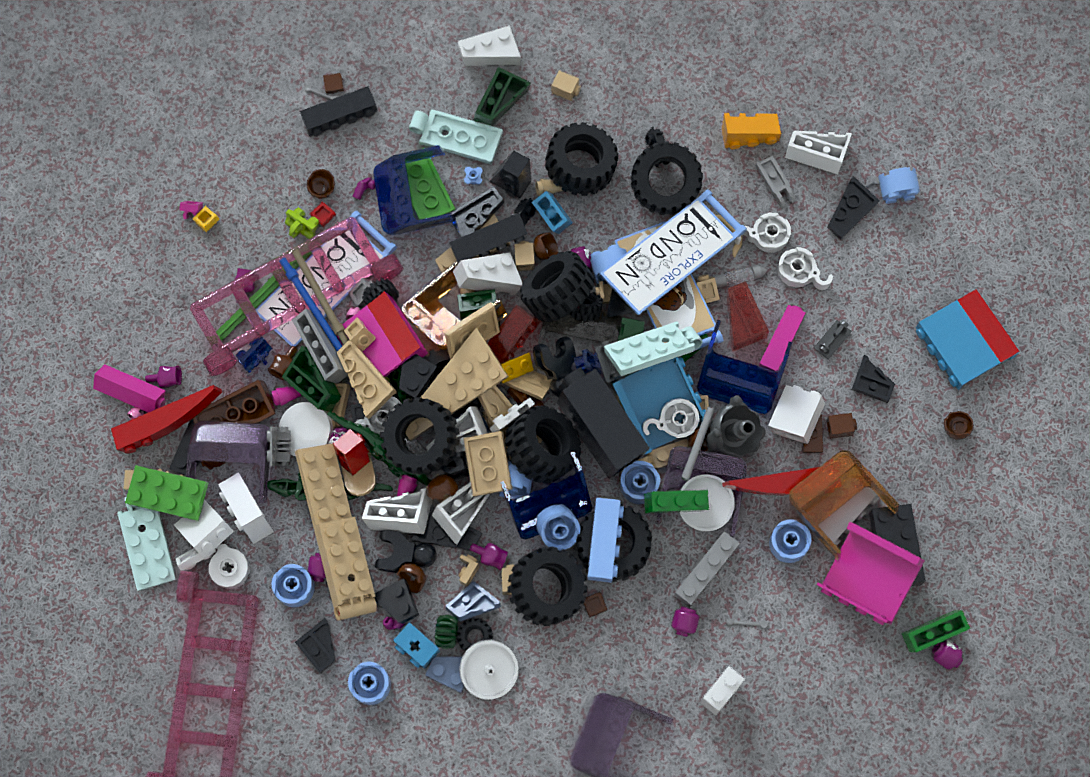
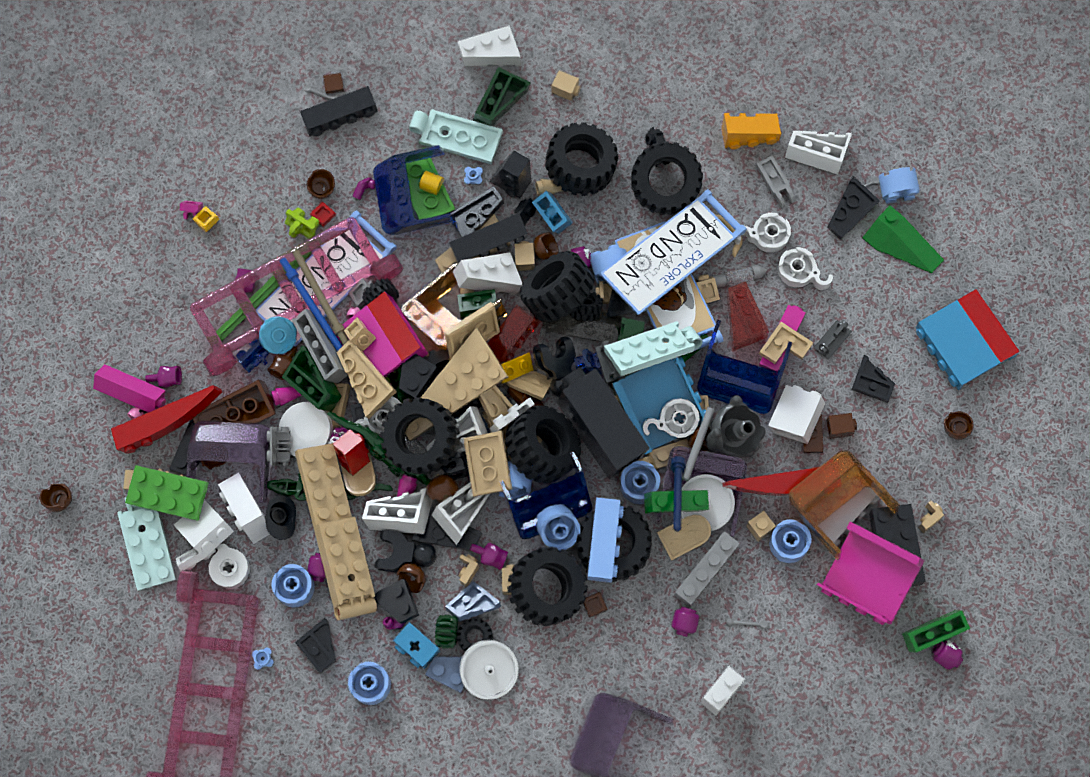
none -> reddish brown hair [39,483,72,512]
none -> light blue plate [252,648,274,670]
none -> medium azure tile [259,316,297,354]
none -> black piece [265,495,296,540]
none -> yellow brick [419,171,444,196]
none -> tan window [657,515,711,561]
none -> dark blue piece [670,456,686,532]
none -> tan brick [746,511,776,542]
none -> tan plate [759,322,813,364]
none -> green wedge [862,205,944,273]
none -> tan bracket [918,501,944,534]

